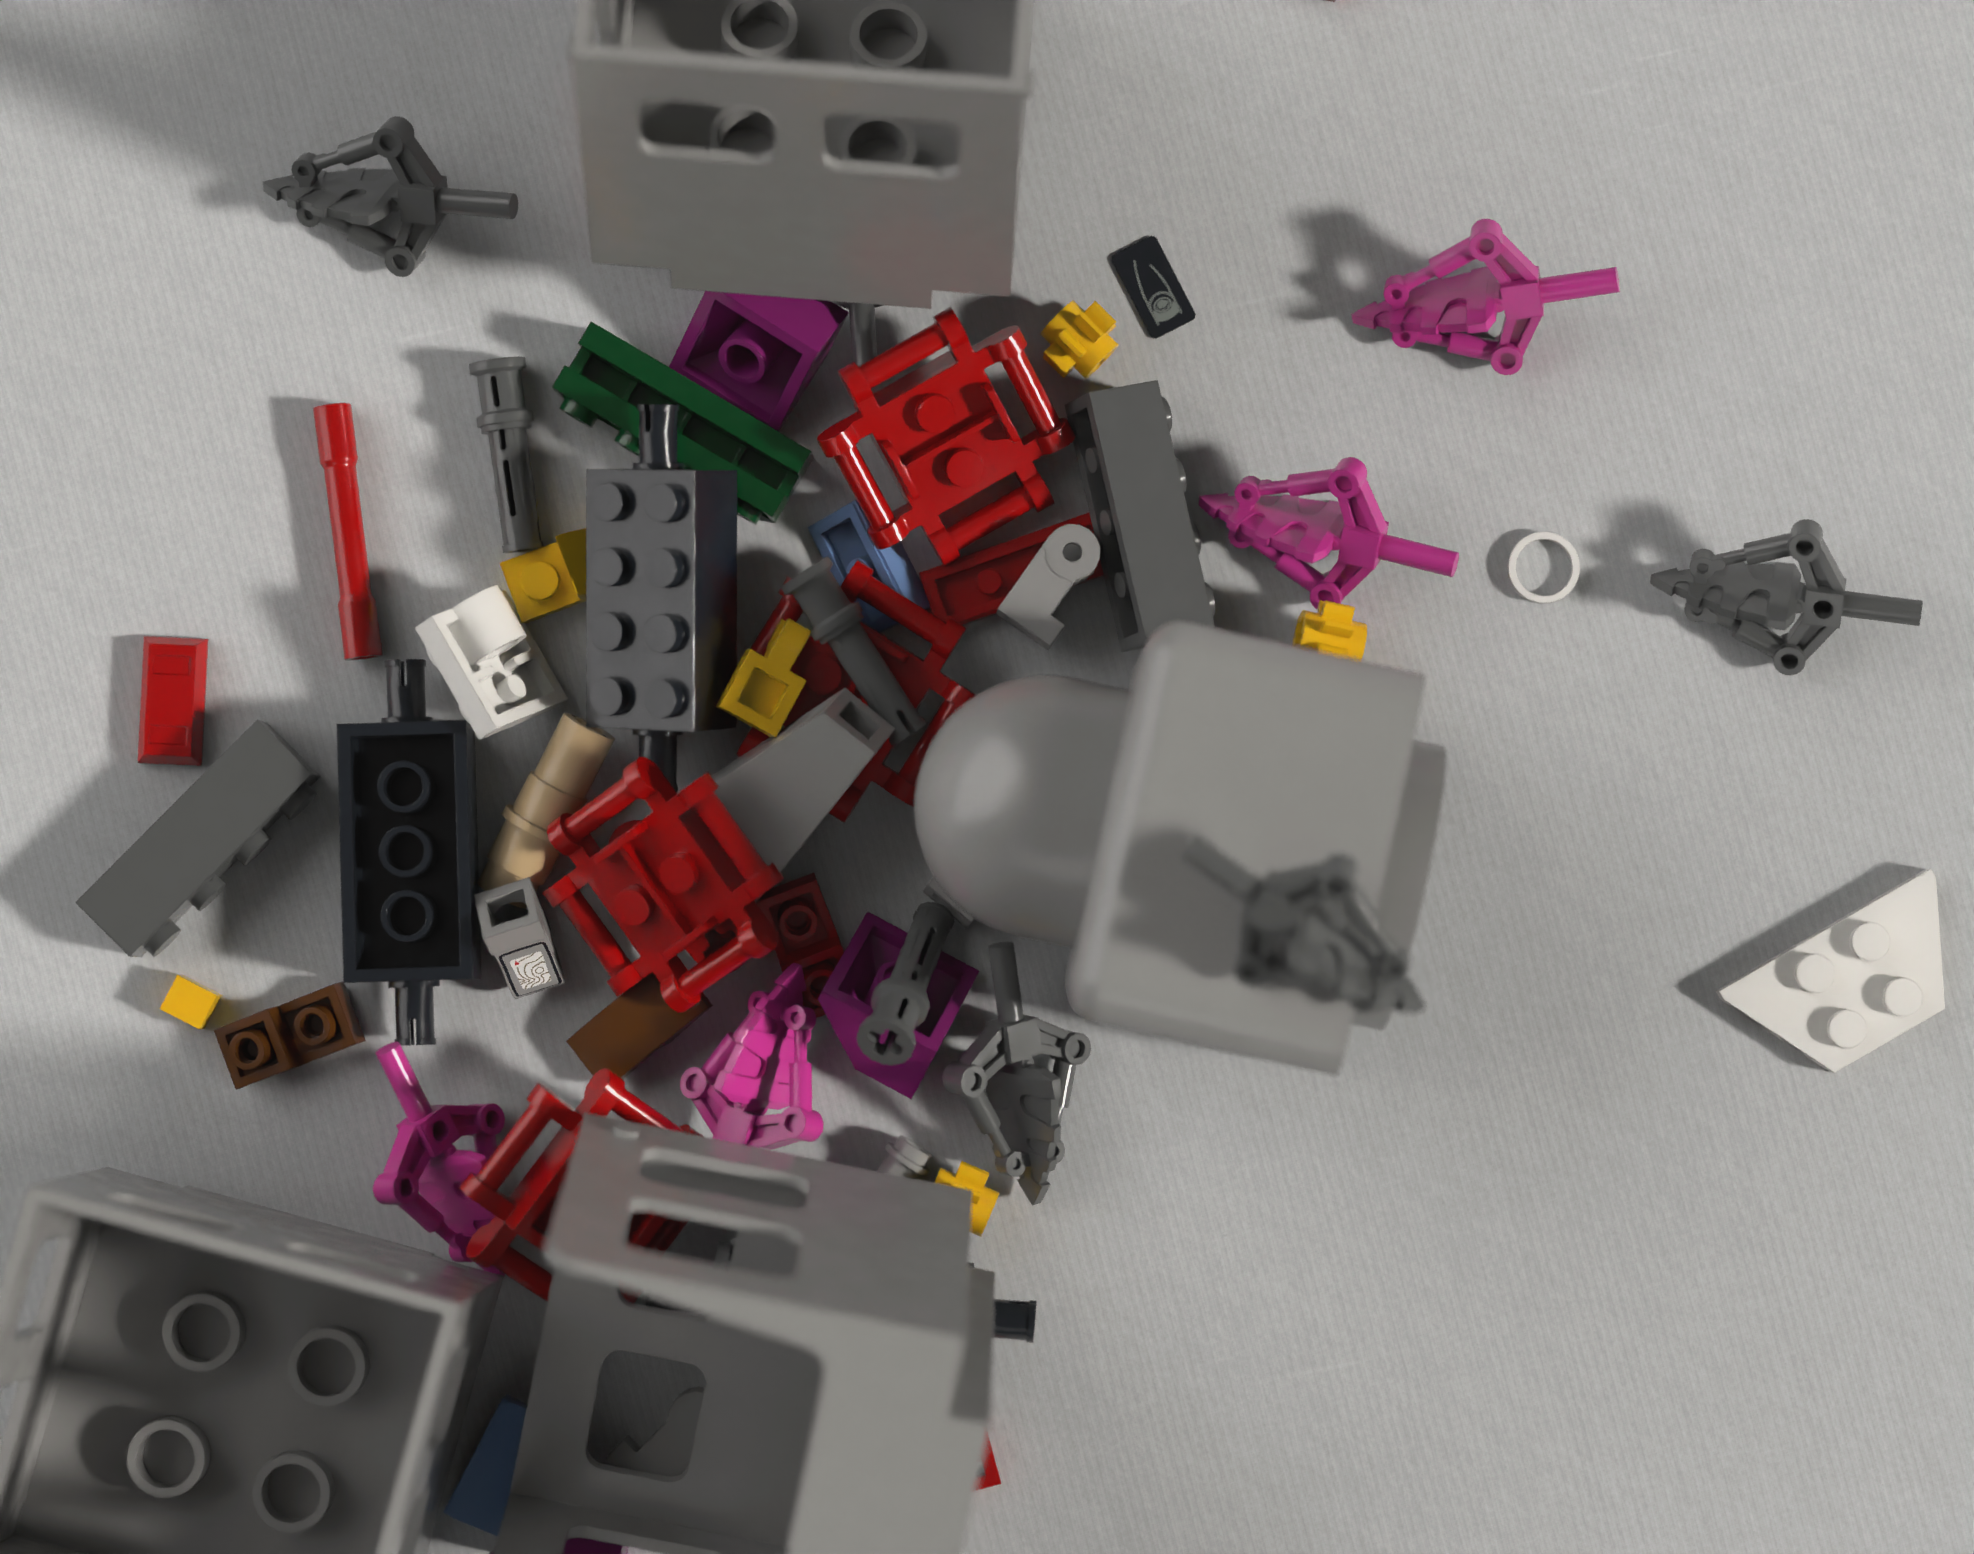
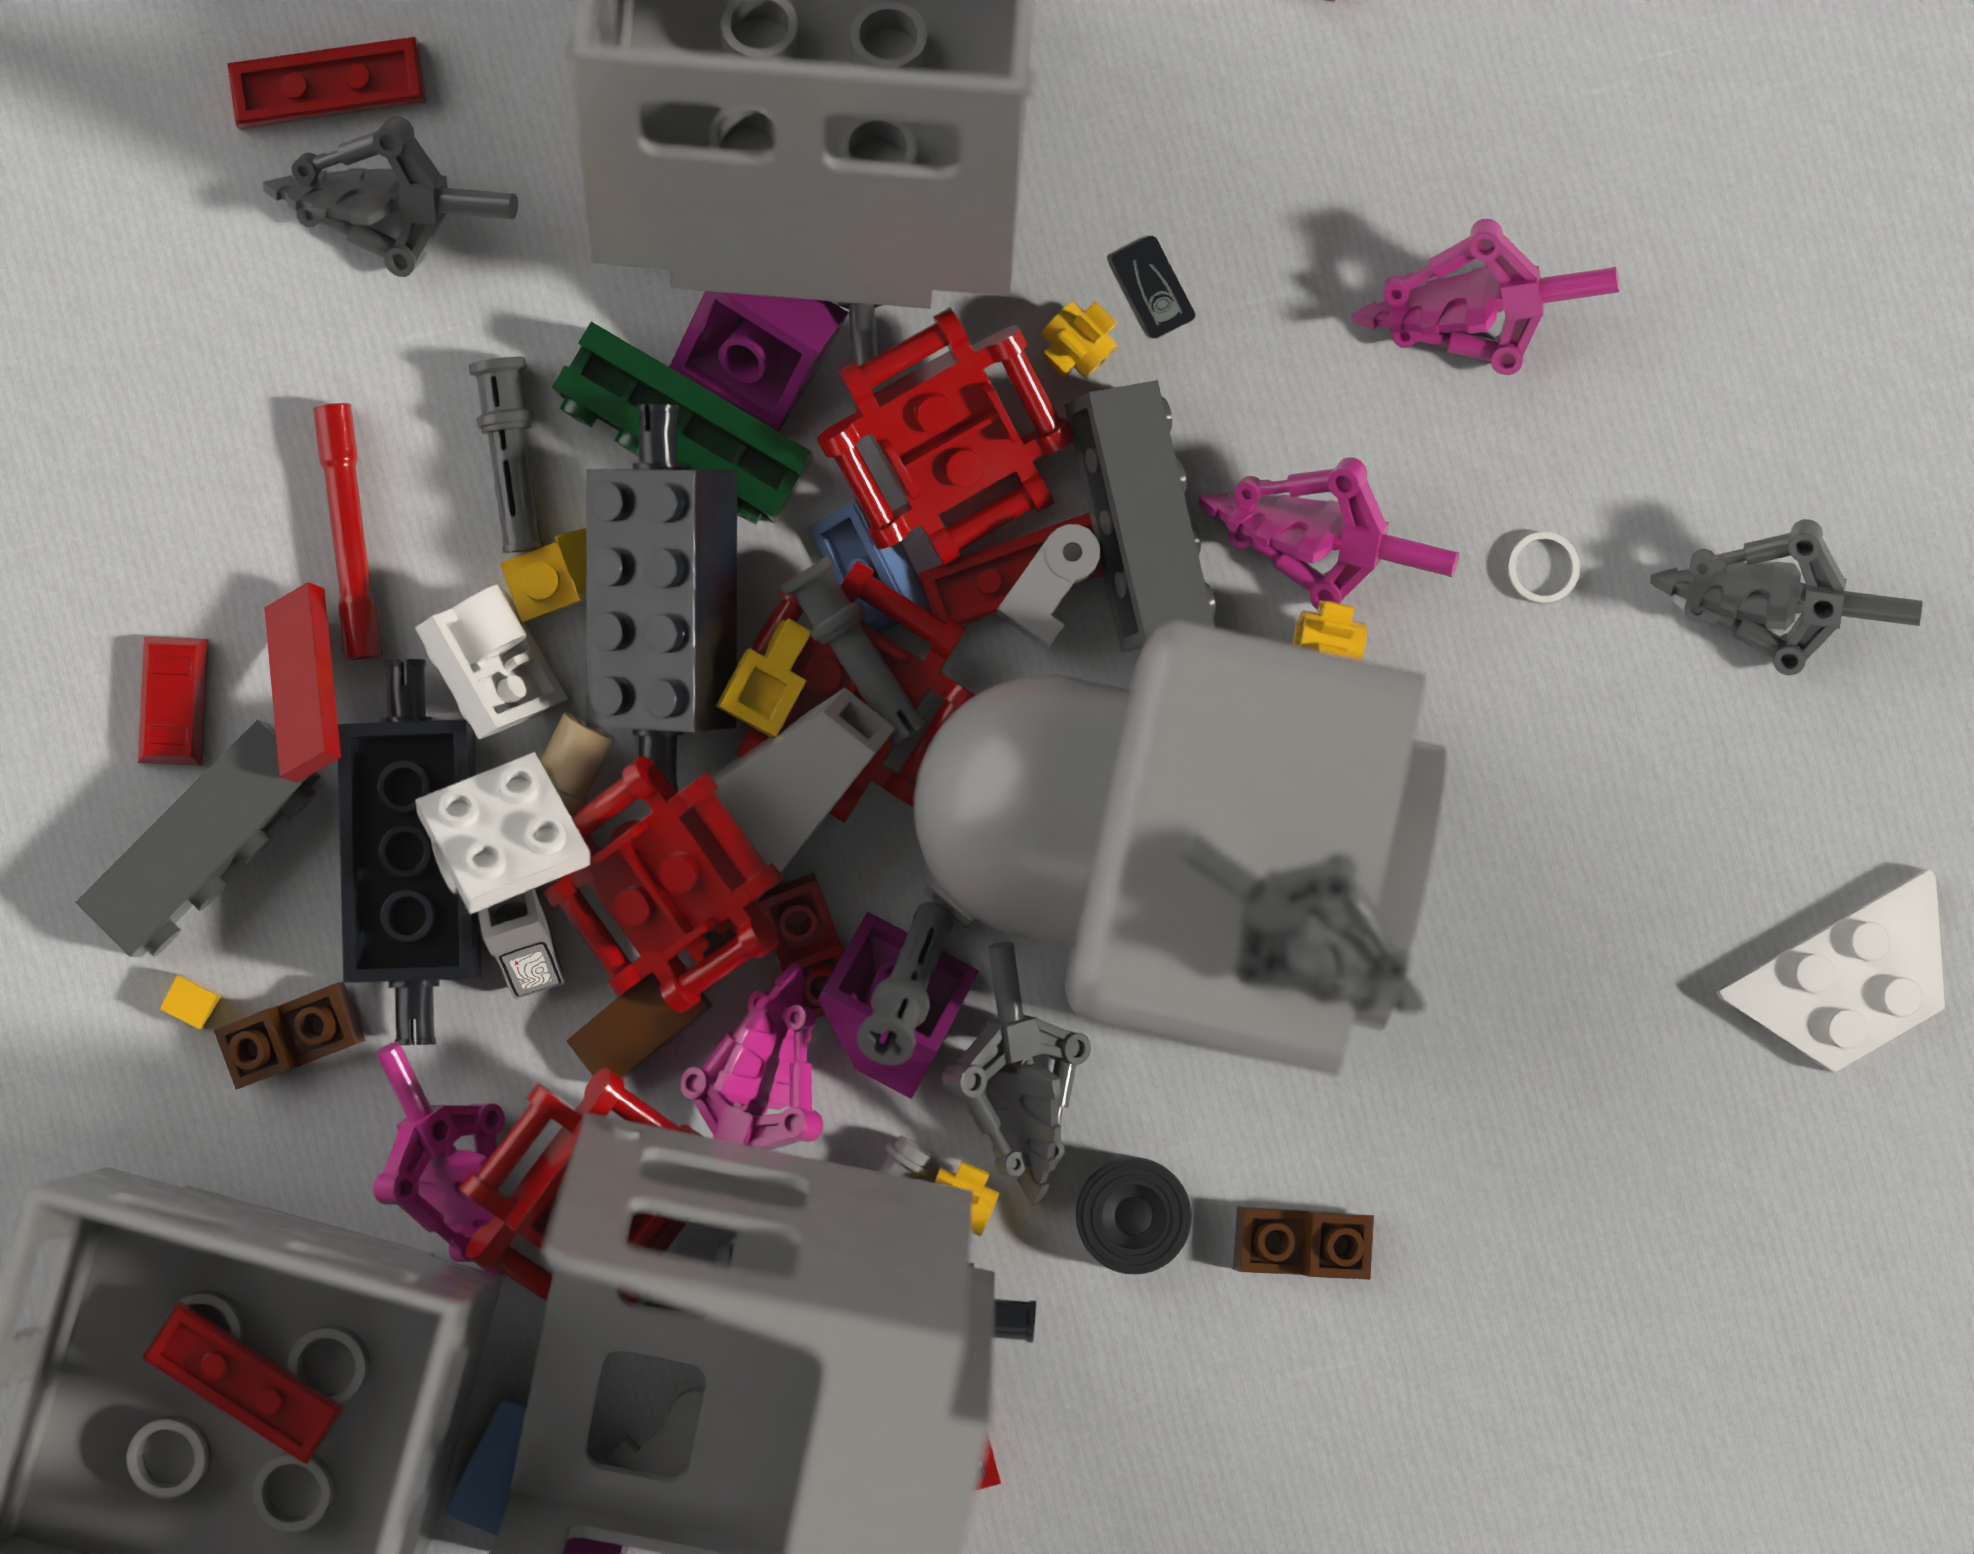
none -> red tile [142,1302,345,1465]
none -> red tile [227,37,427,129]
none -> red tile [264,582,341,783]
none -> white plate [416,752,590,914]
none -> black tyre [1075,1157,1192,1275]
none -> reddish brown slope [1233,1206,1374,1280]

